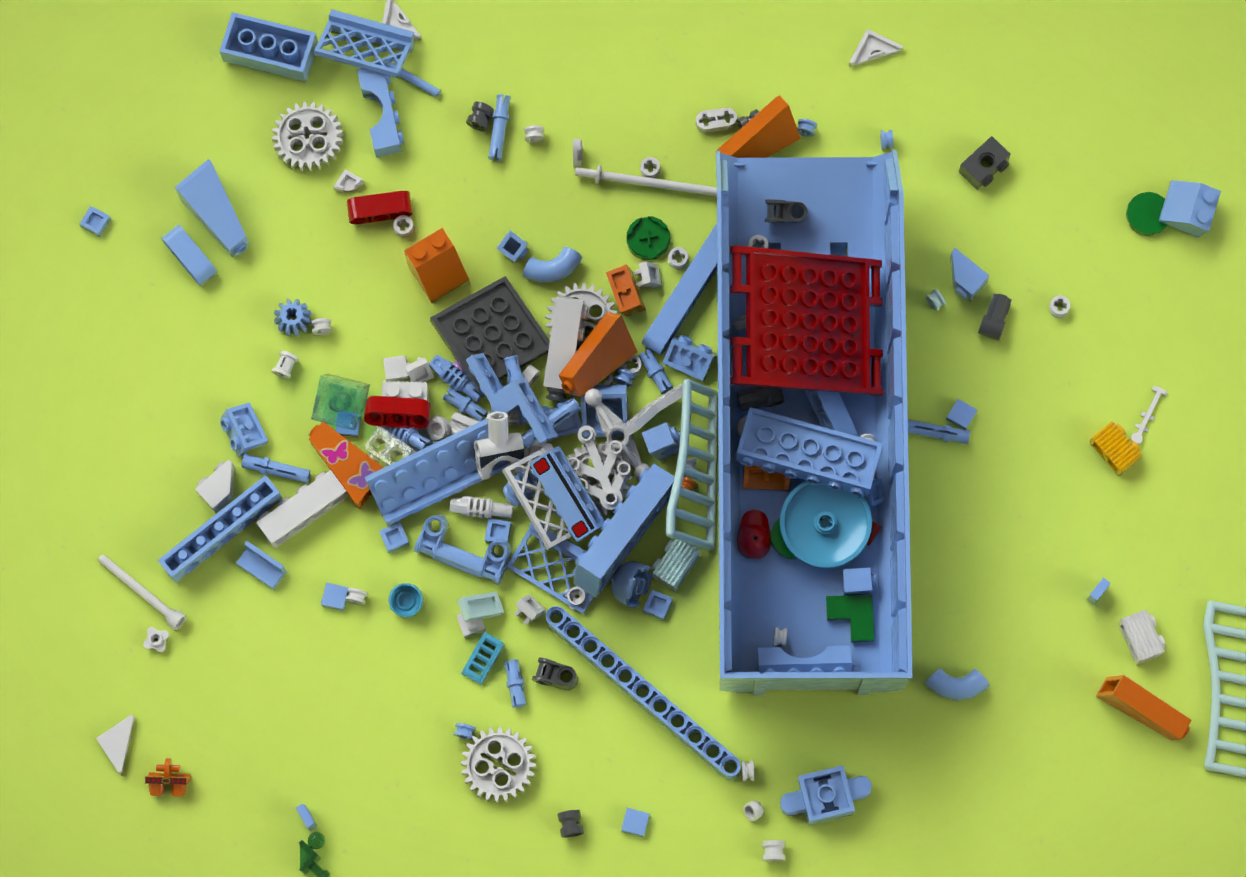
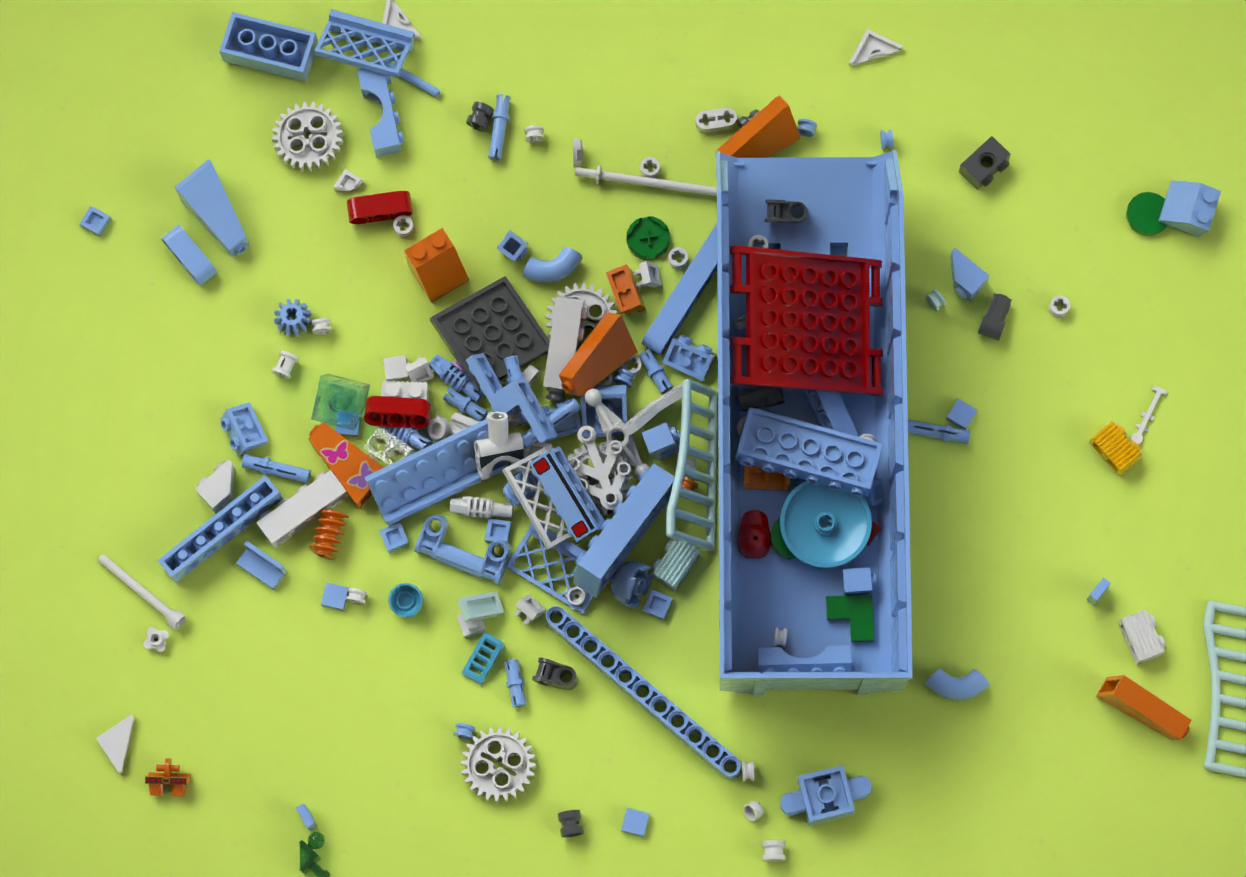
none -> orange piece [309,510,349,561]

